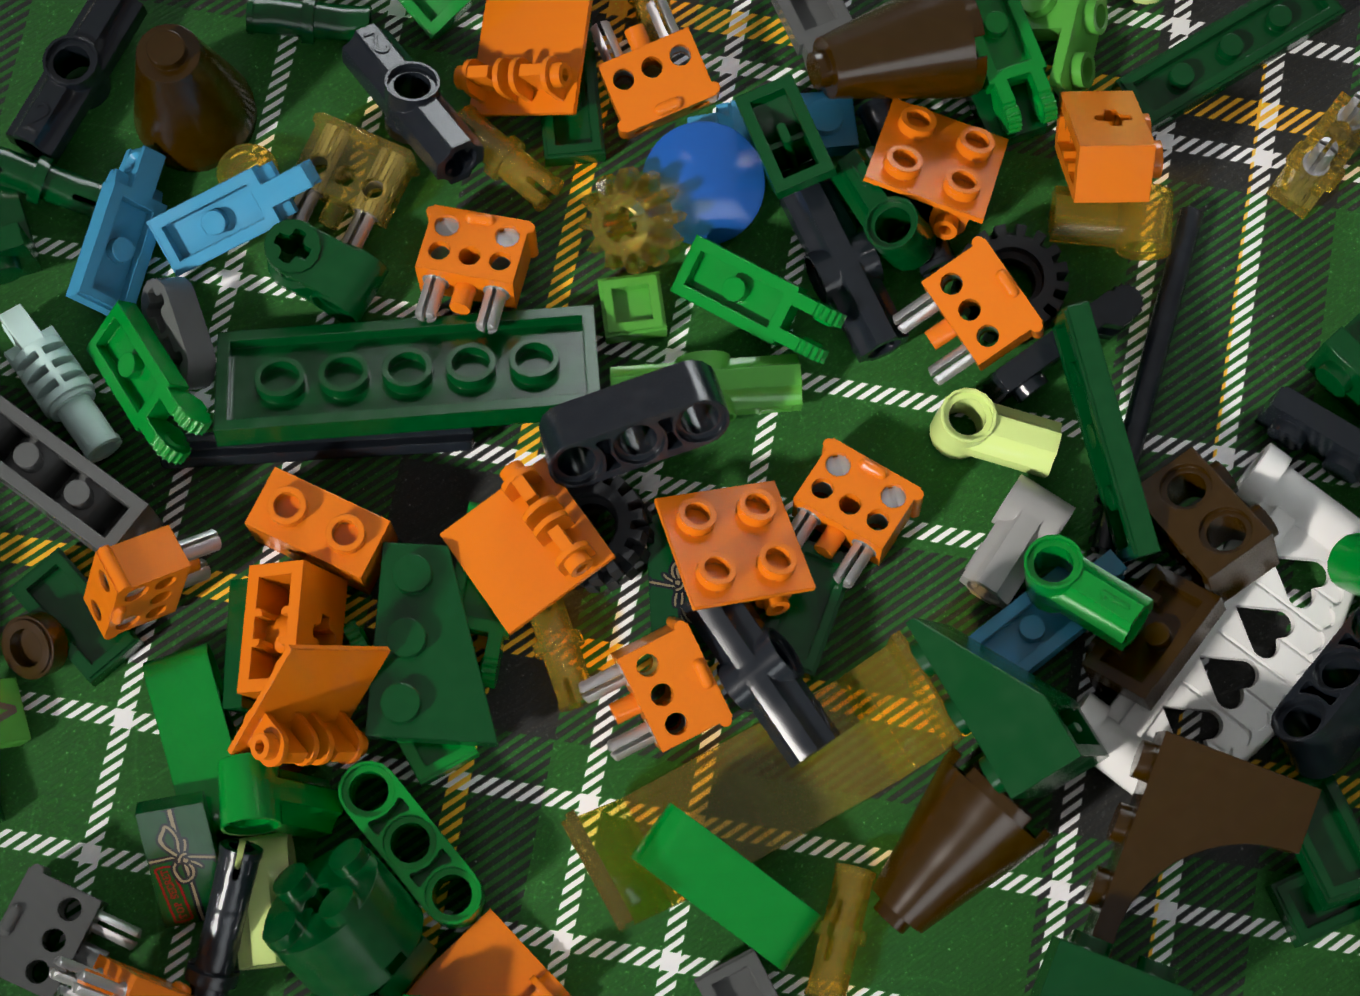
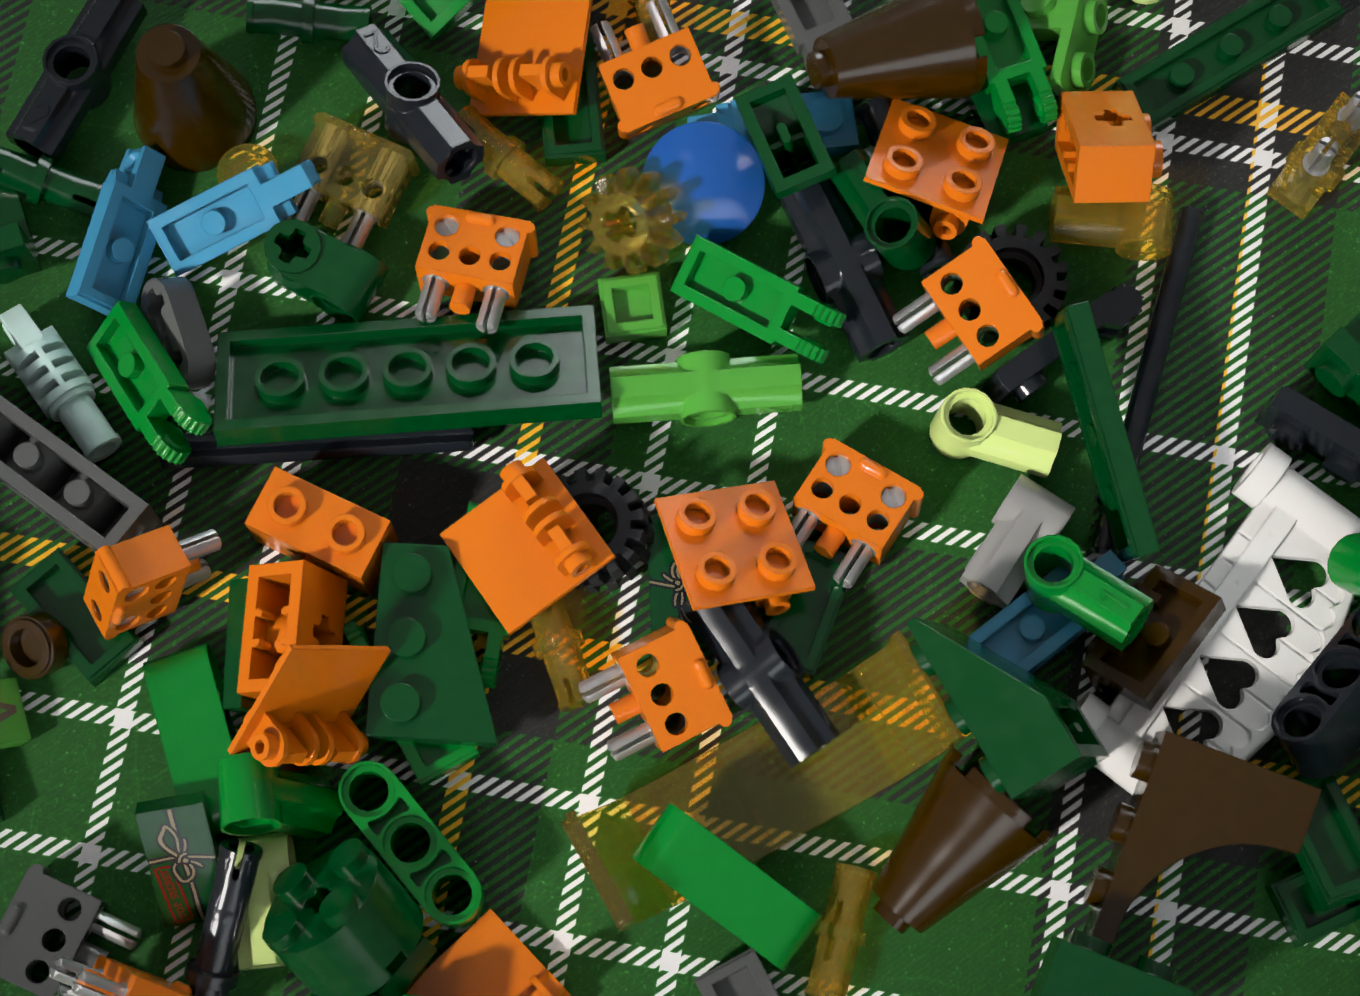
black beam [539,360,730,488] -> none
dark brown brick [1141,447,1280,603] -> none

